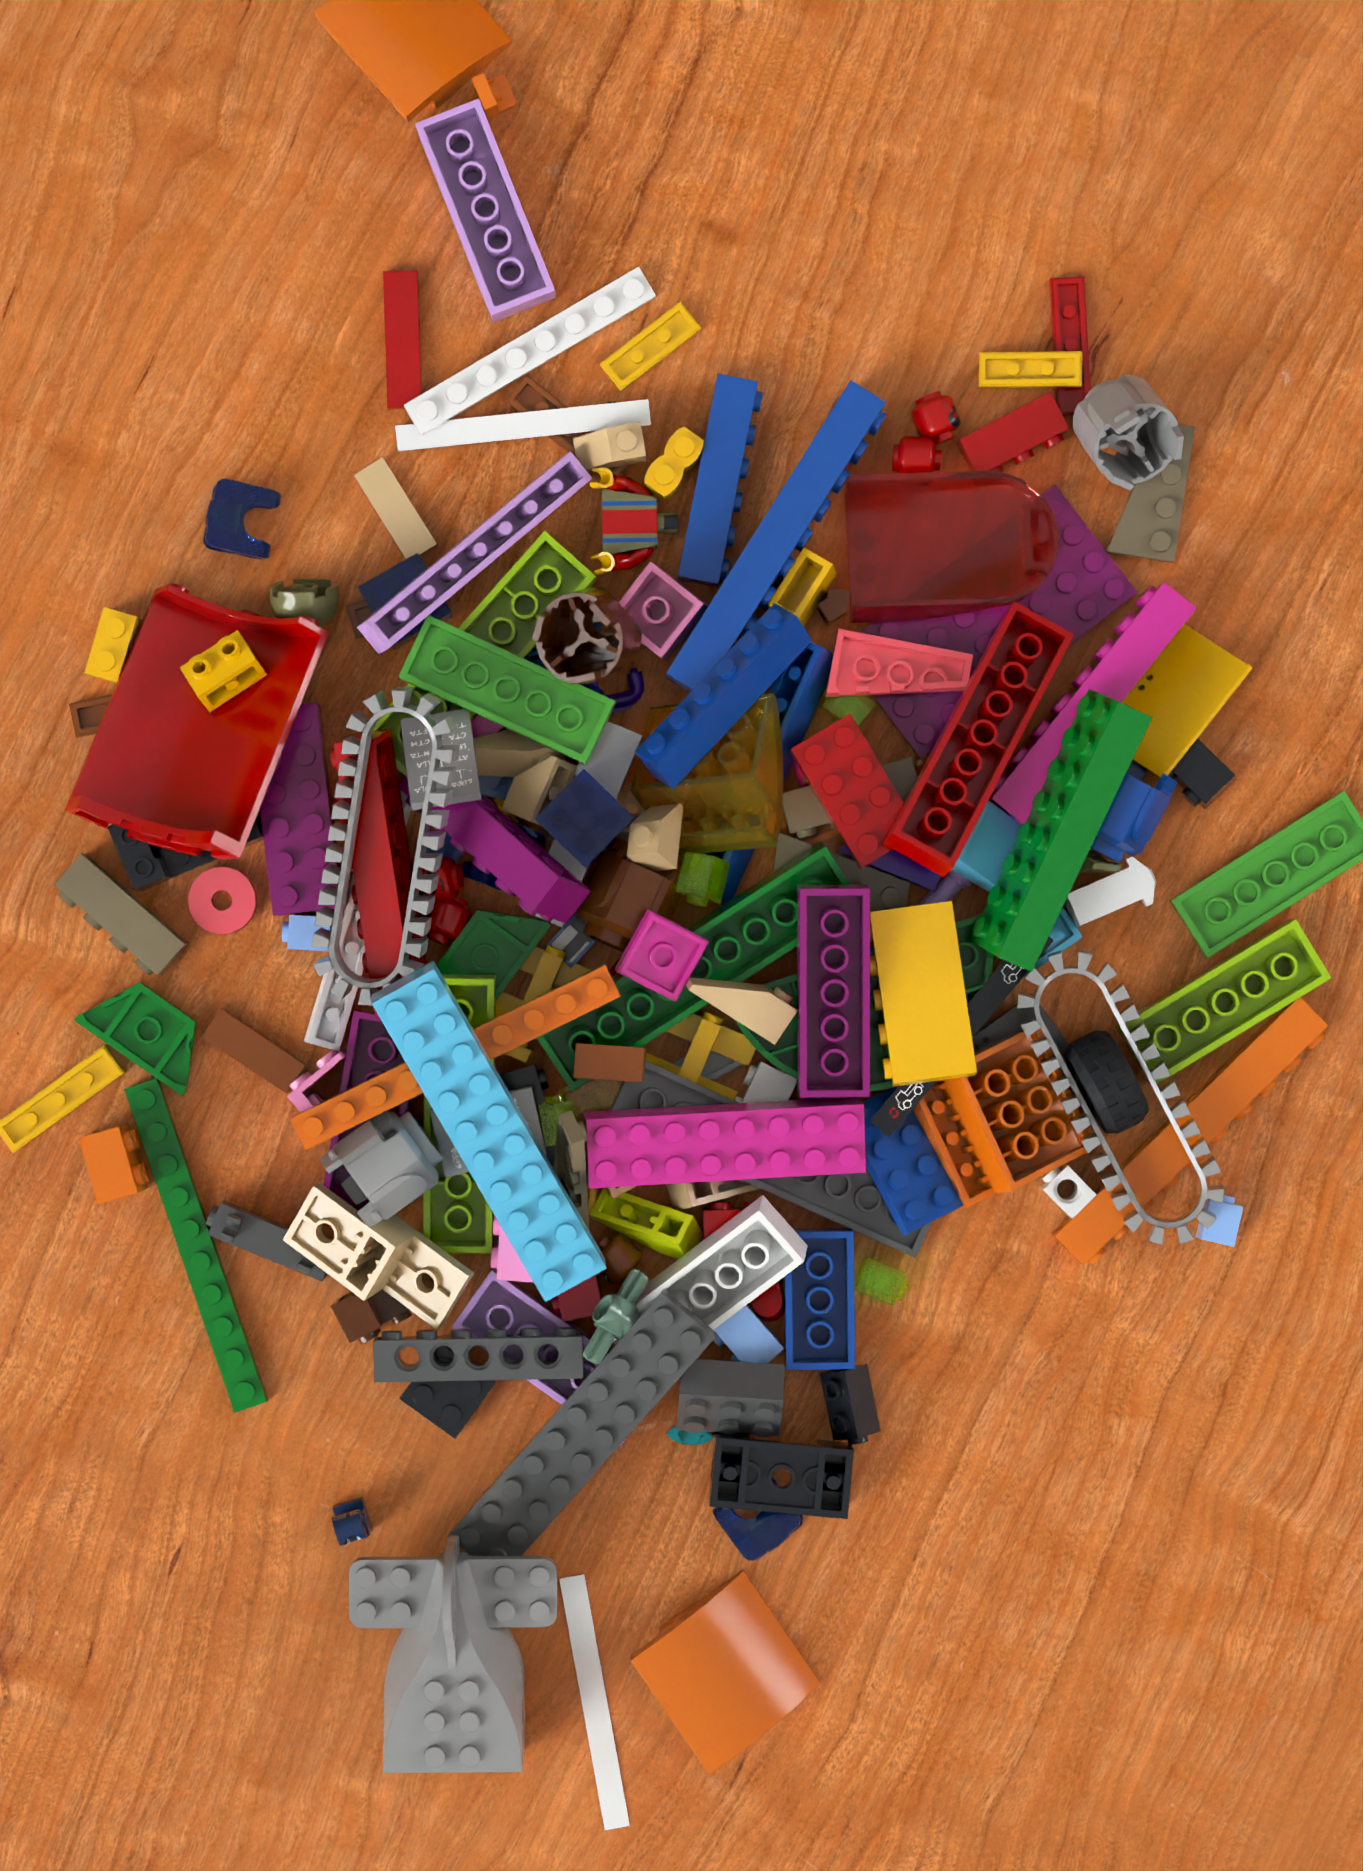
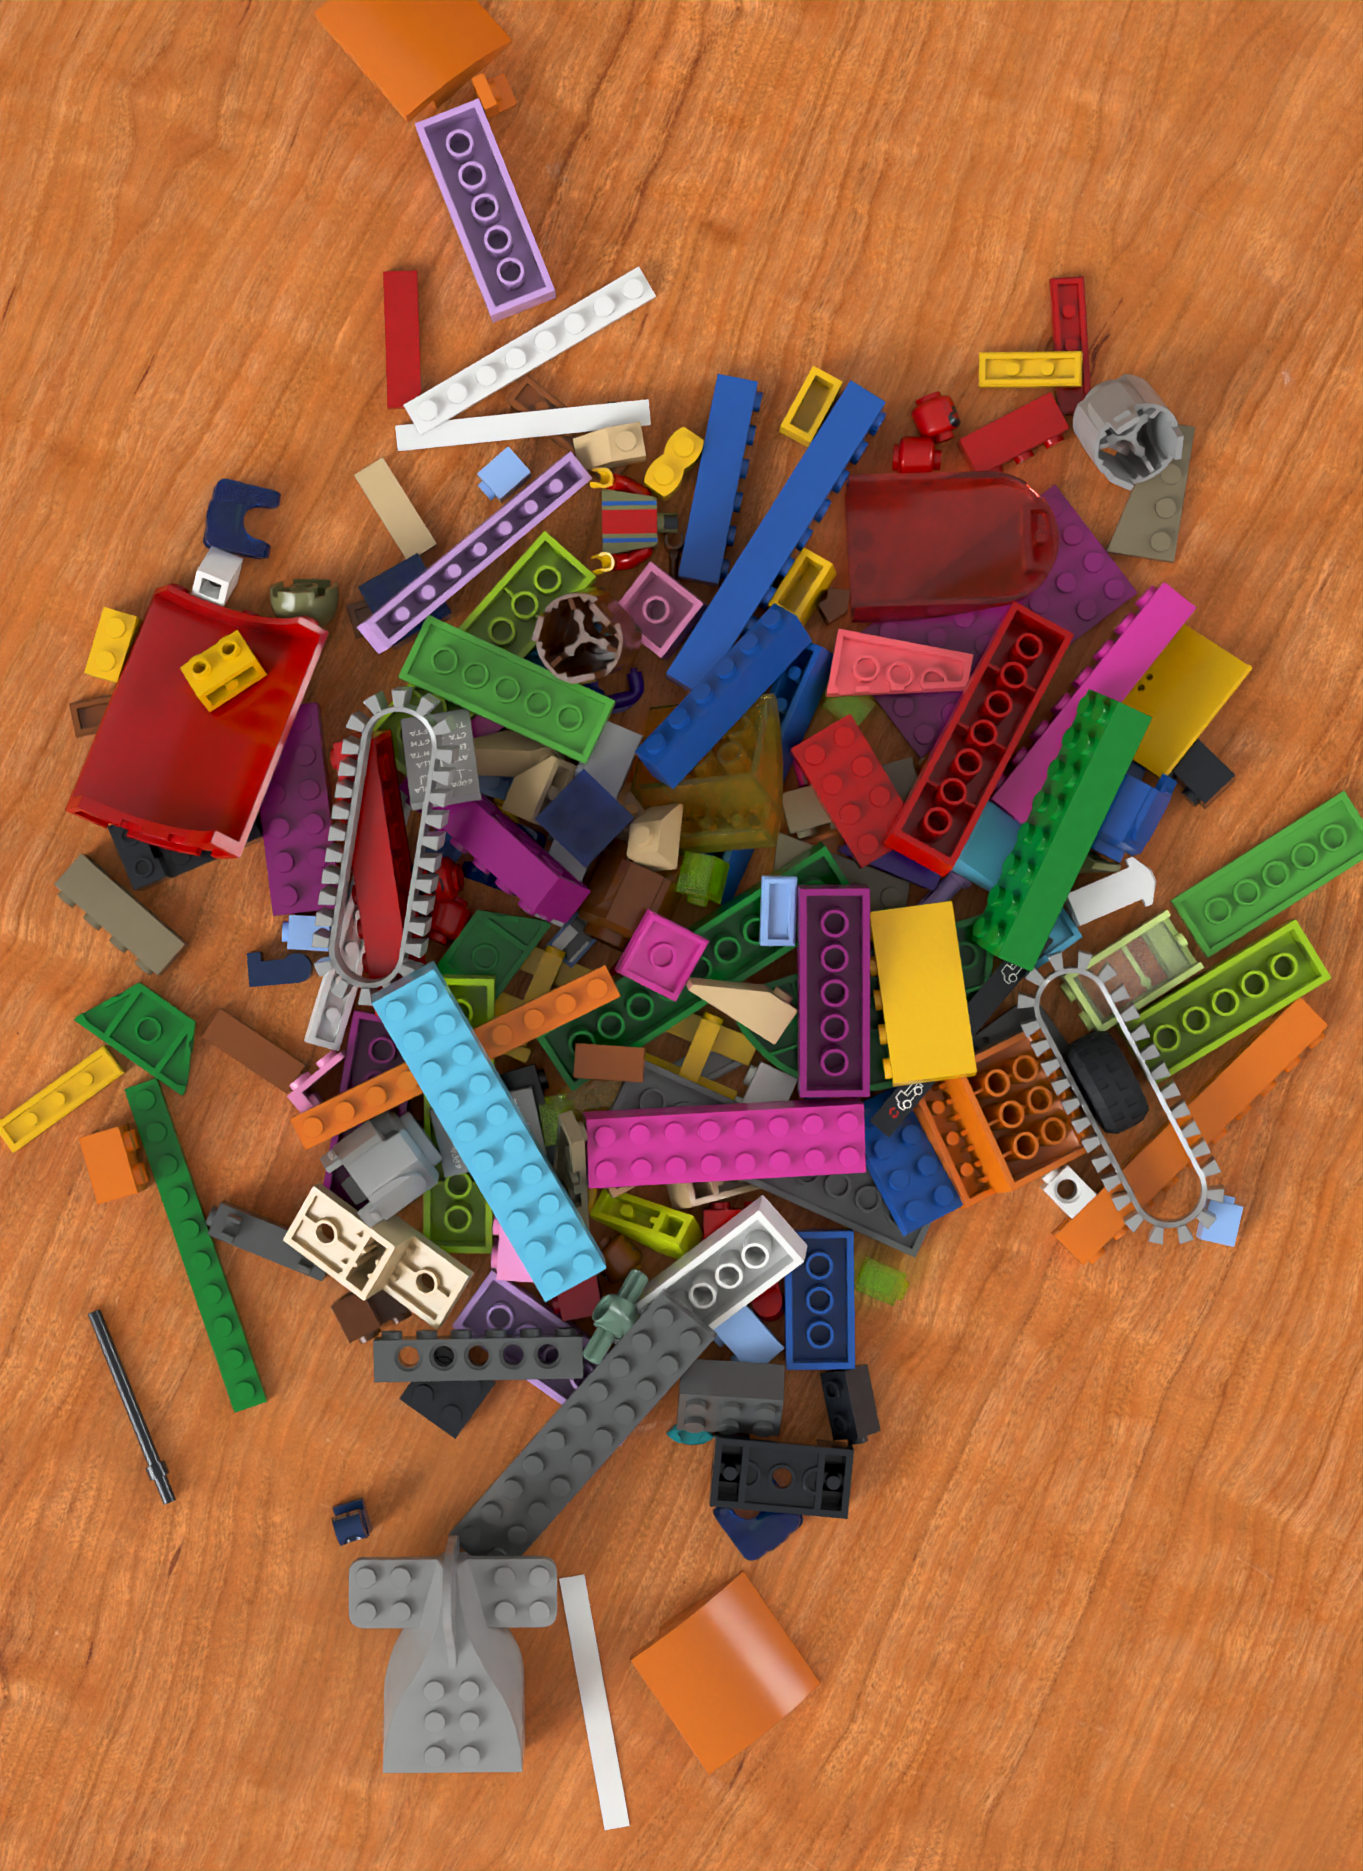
coral tile [188,867,257,934] -> none
yellow tile [600,301,701,392] -> none
none -> black bar [88,1309,176,1505]
none -> white brick [191,546,243,607]
none -> dark blue leg [246,952,313,987]
none -> light blue brick [477,447,532,503]
none -> reddish brown hand [664,532,684,581]
none -> light blue tile [759,875,797,946]
none -> yellow piece [779,366,843,447]
none -> clear door [1060,910,1204,1031]

